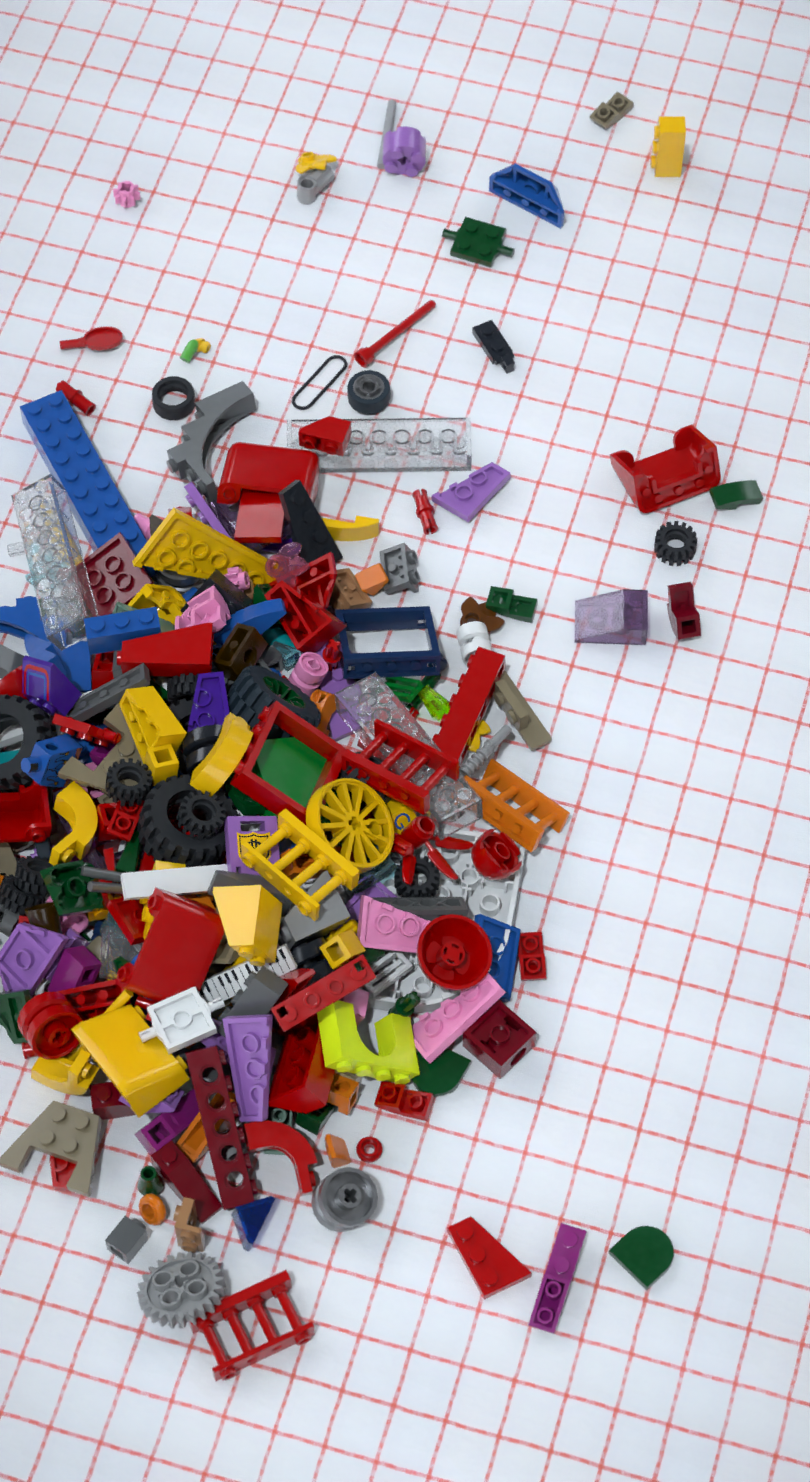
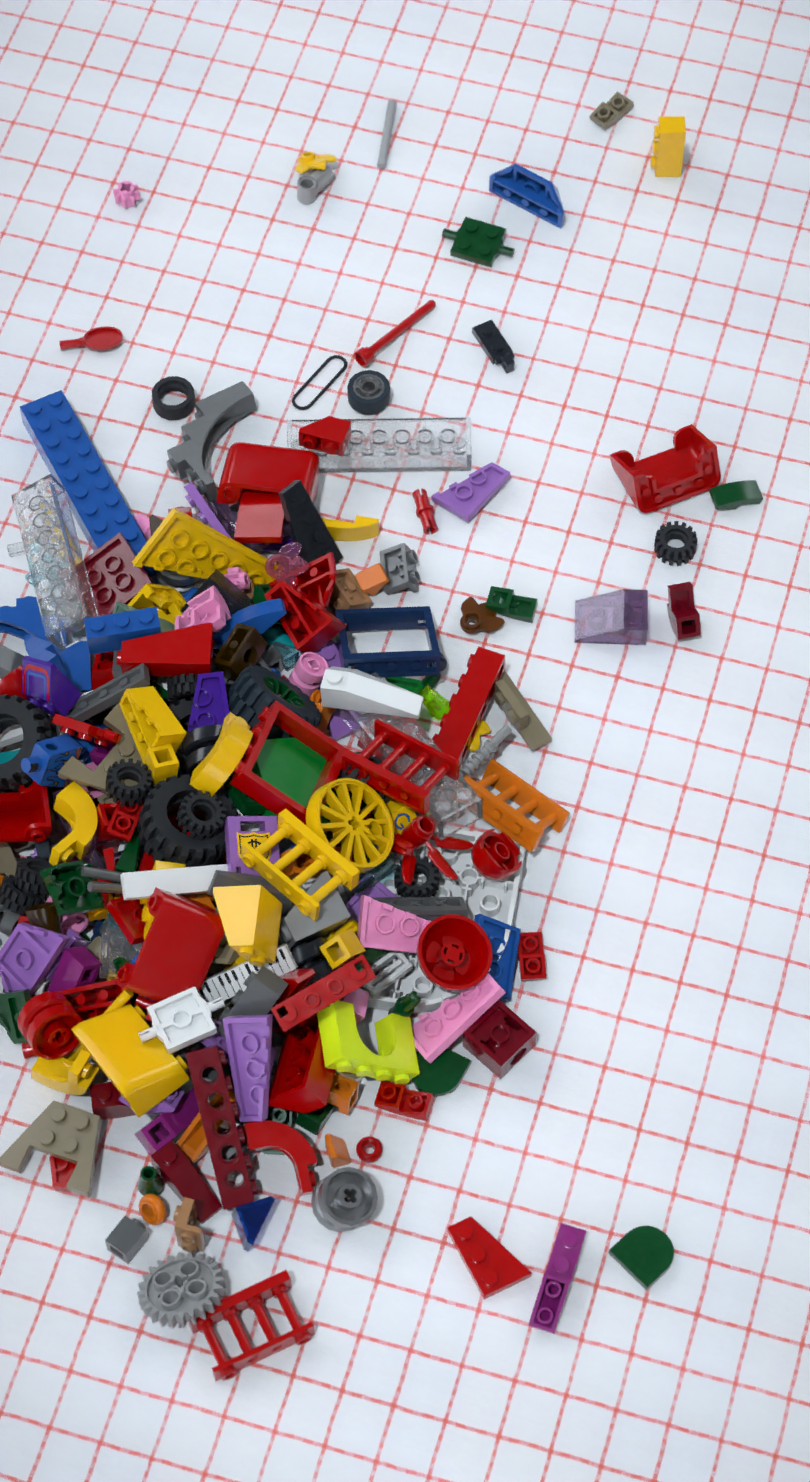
red axle [56,380,96,416] -> none
bright green arm [180,338,211,363] -> none
red axle [322,639,342,671] -> none
medium lavender brick [383,126,426,177] -> none
white wheel [456,621,492,665] -> none
none -> white wedge [320,666,424,719]

